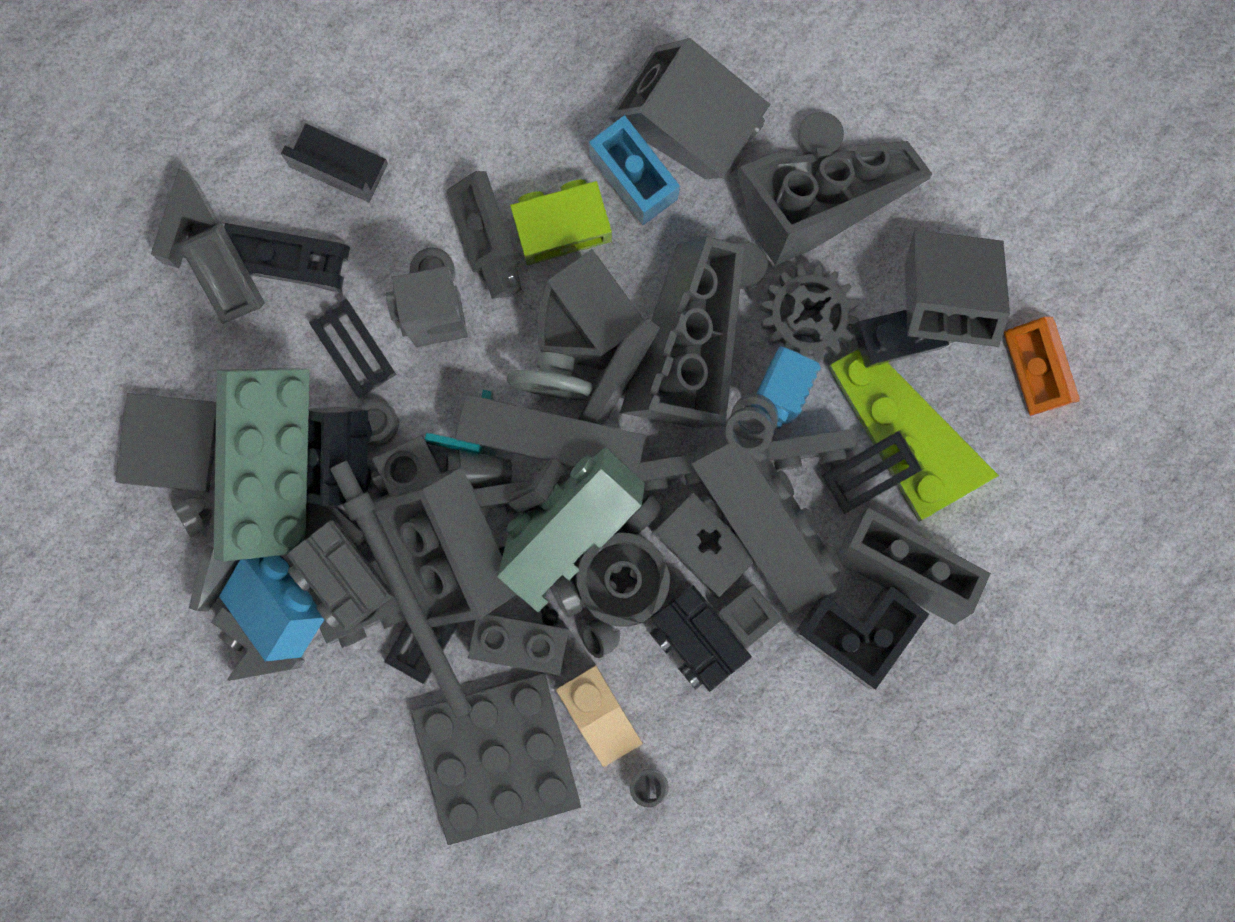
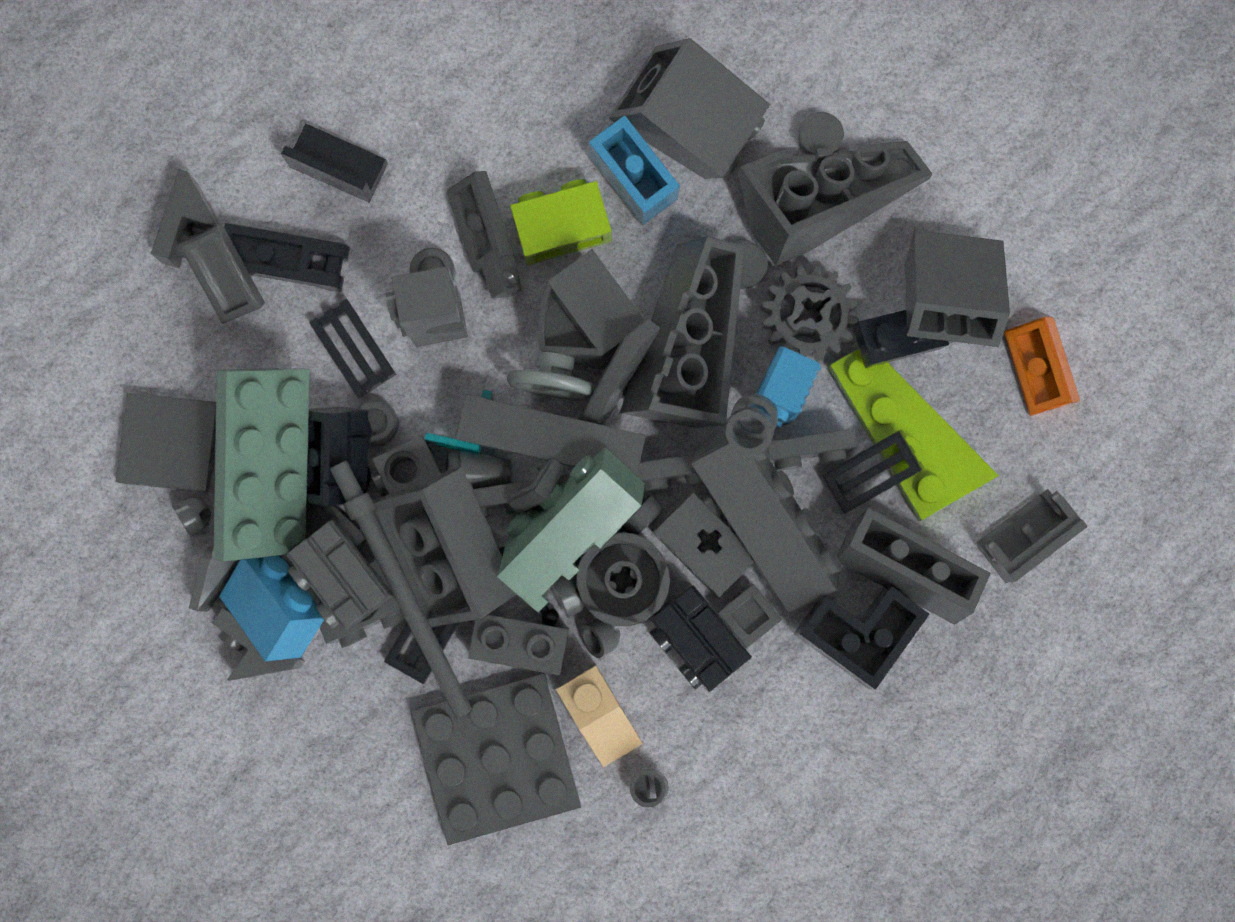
none -> dark grey hinge [975,489,1088,583]

